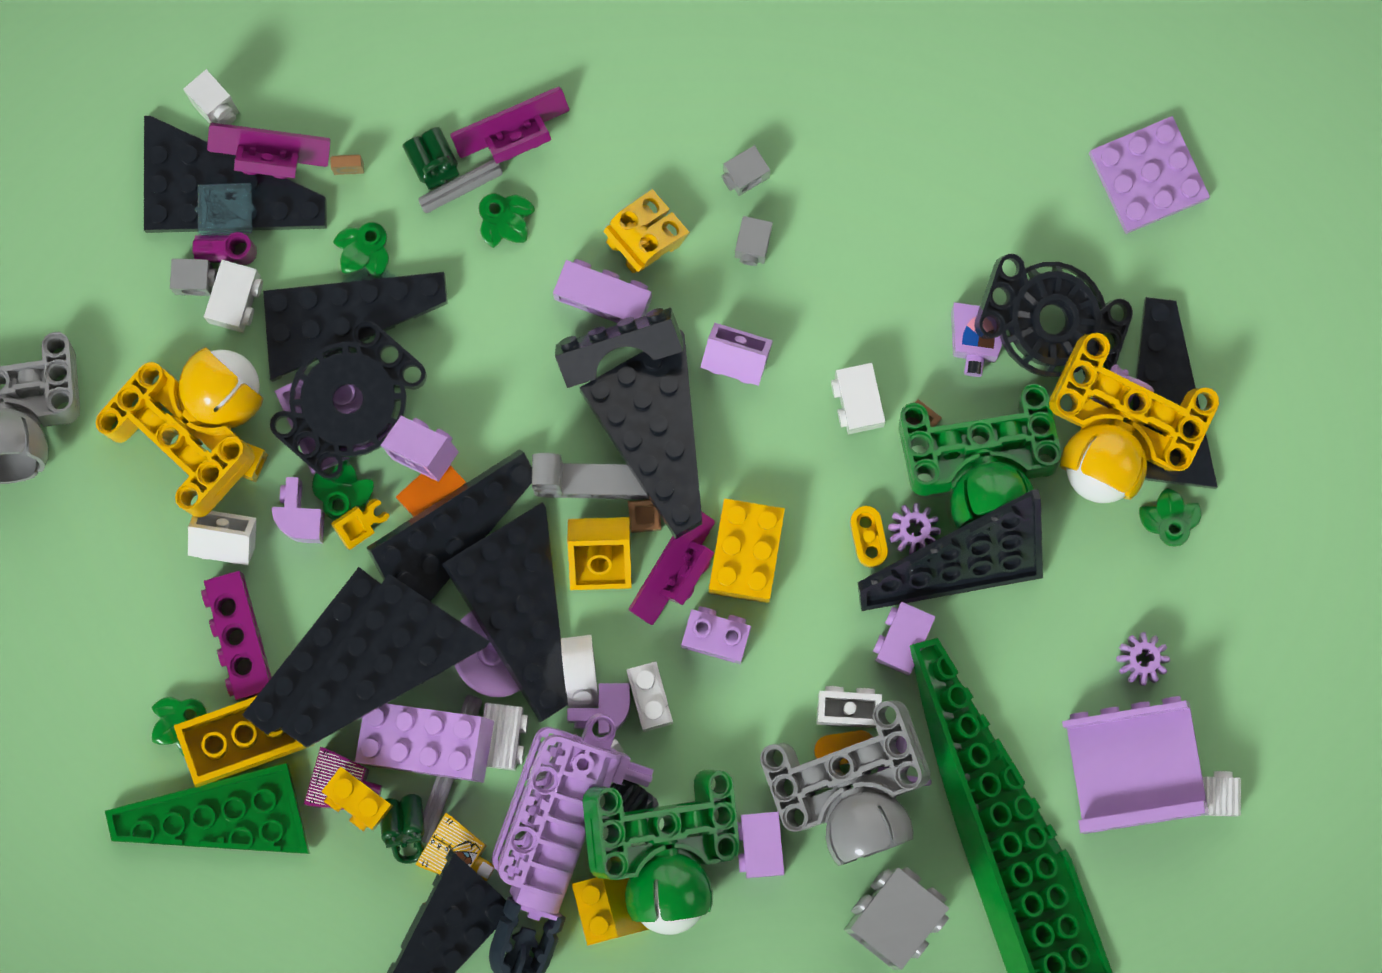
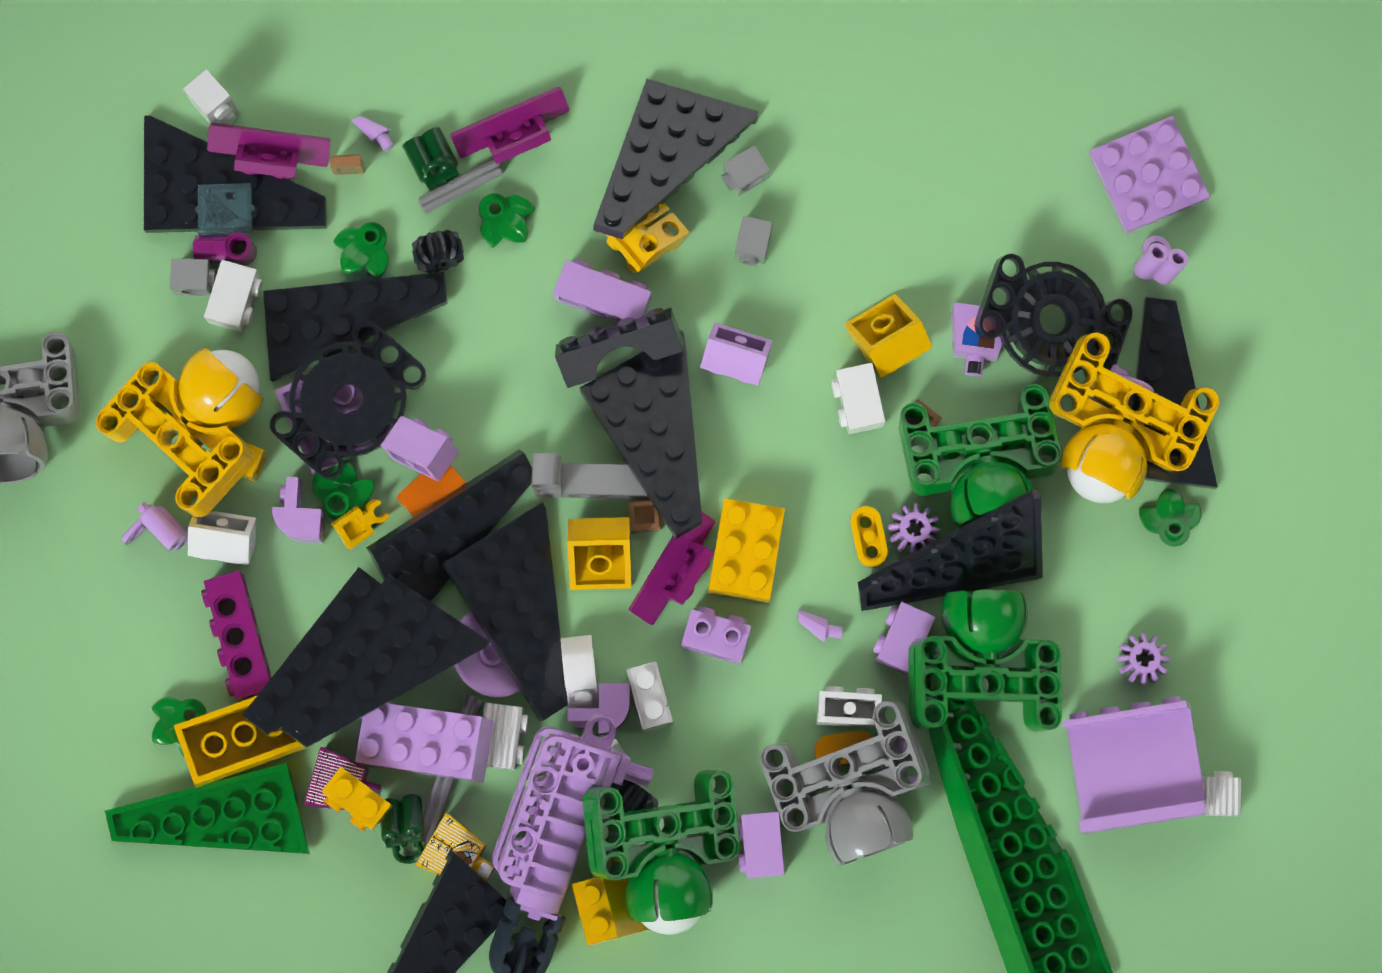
light grey brick [844,867,949,970] -> none
none -> lavender piece [122,502,188,551]
none -> lavender bar [352,116,394,152]
none -> black gear [412,230,464,273]
none -> black wing [593,79,759,239]
none -> lavender bar [798,609,843,642]
none -> yellow slope [844,293,933,378]
none -> green beam [908,590,1062,732]
none -> lavender piece [1133,236,1188,285]

